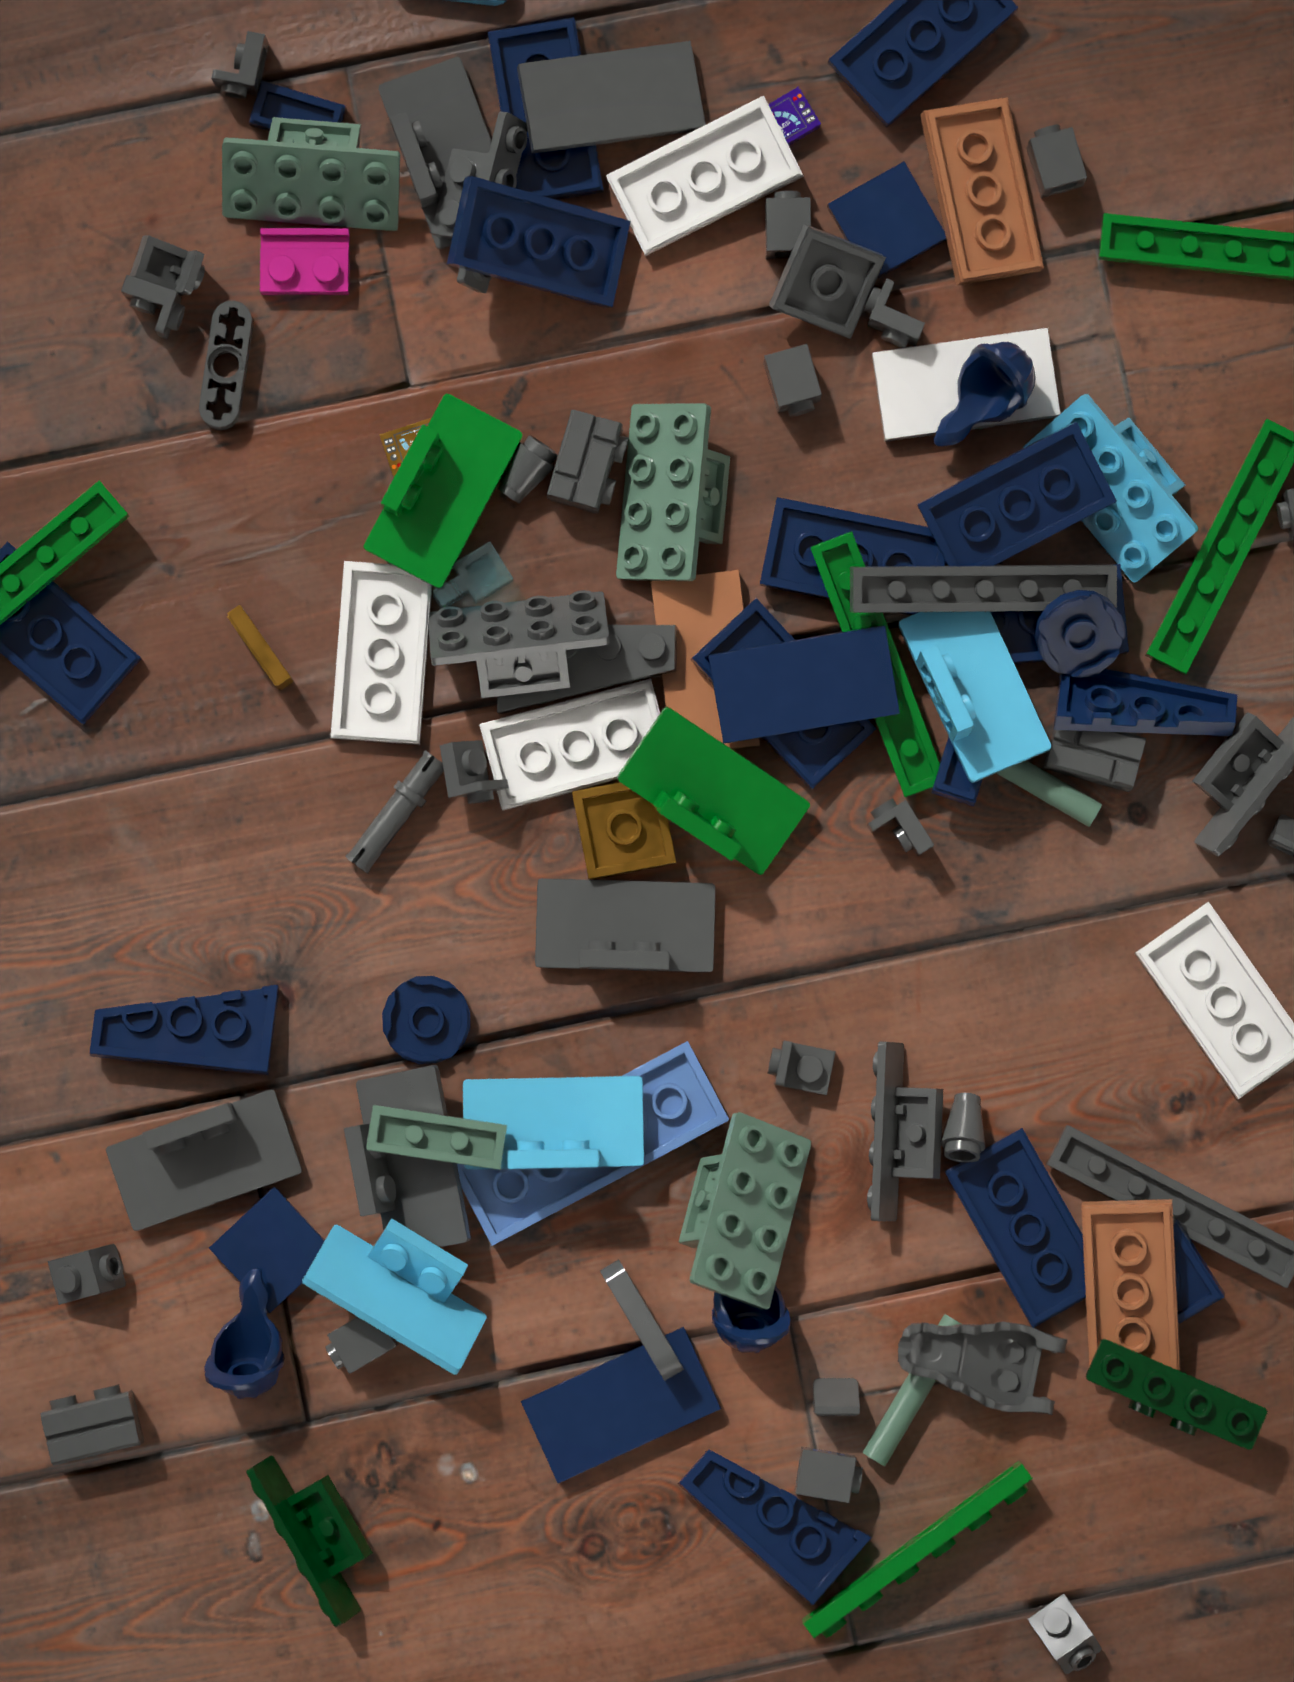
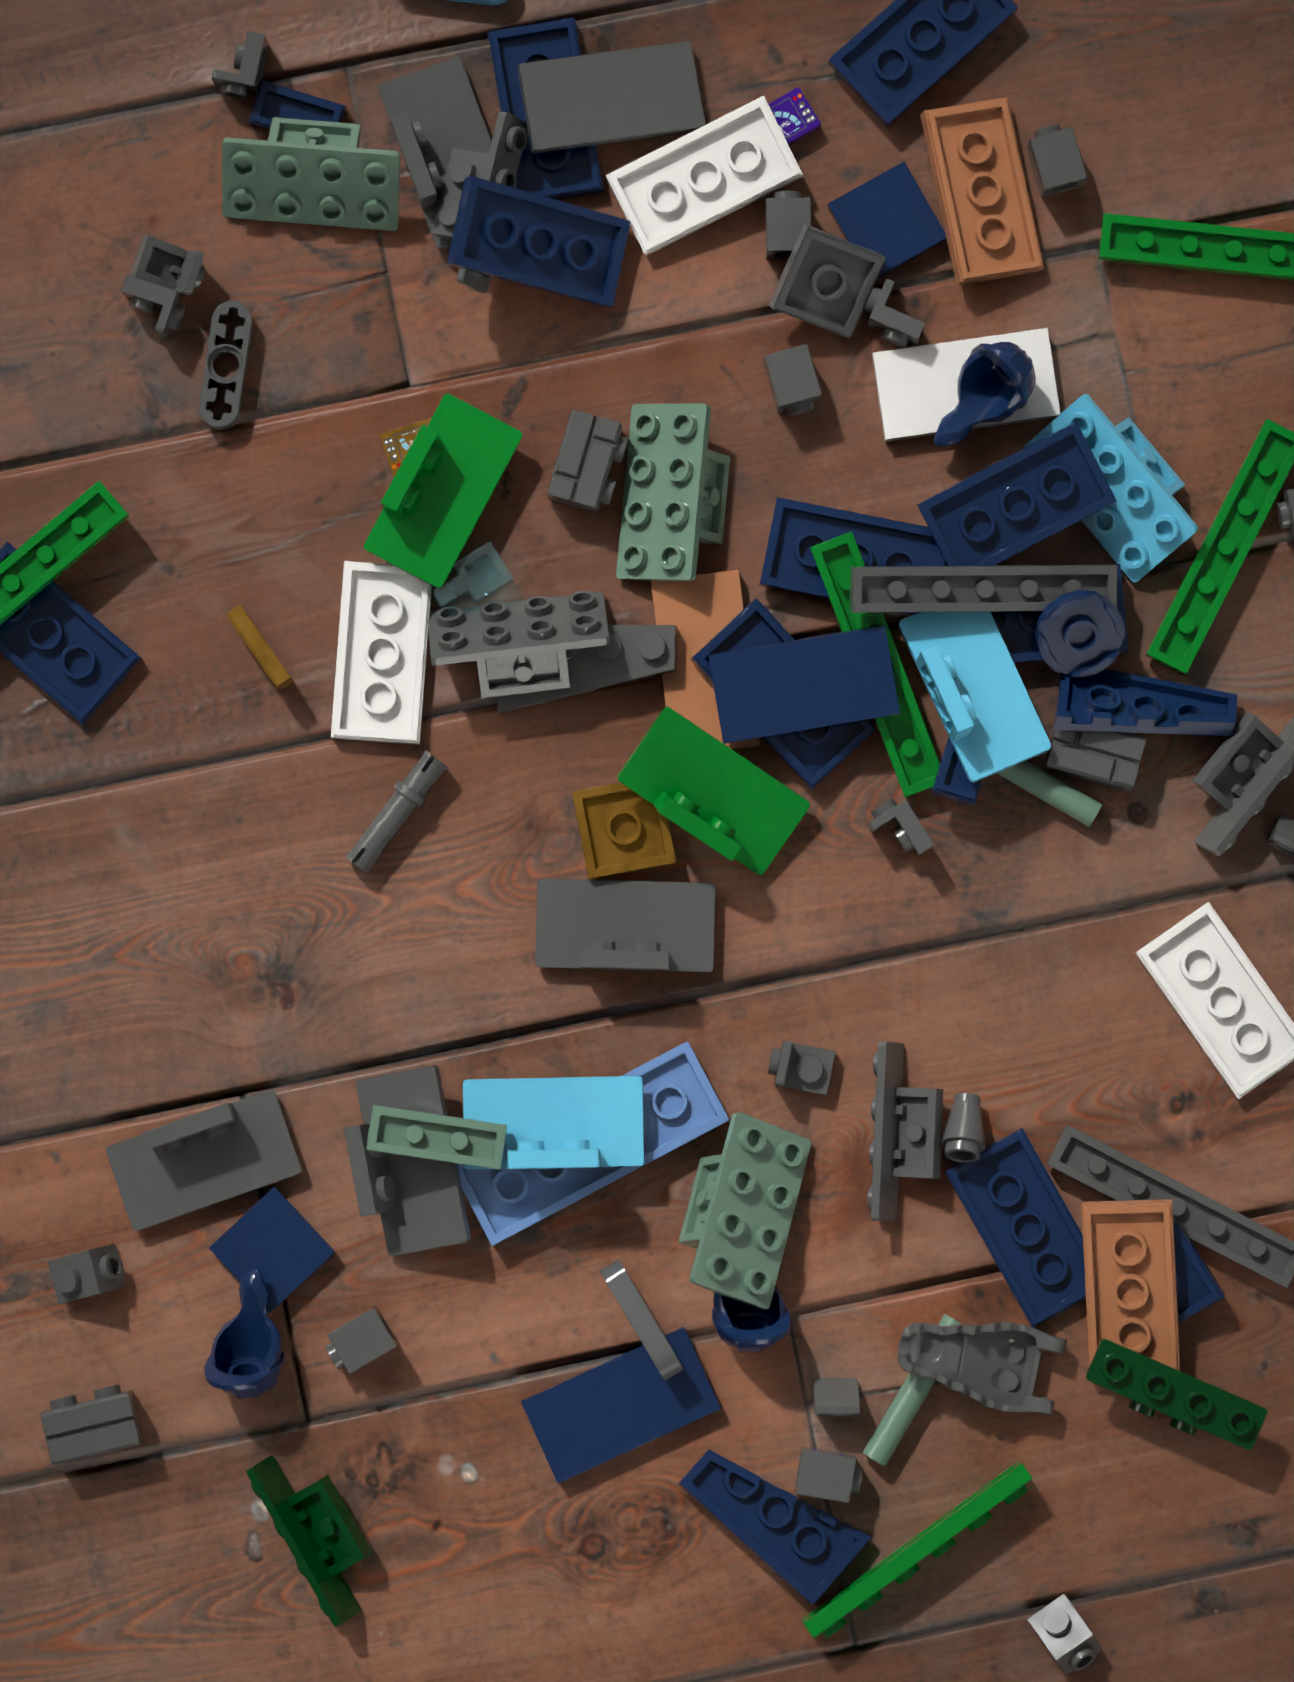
dark blue wing [89,985,279,1075] -> none
dark pink plate [260,228,350,295] -> none
medium azure bracket [302,1218,487,1375] -> none
dark blue tile [382,976,471,1064] -> none
dark grey bracket [439,740,509,804] -> none
white tile [479,679,660,811] -> none
dark grey cone [498,435,558,504] -> none

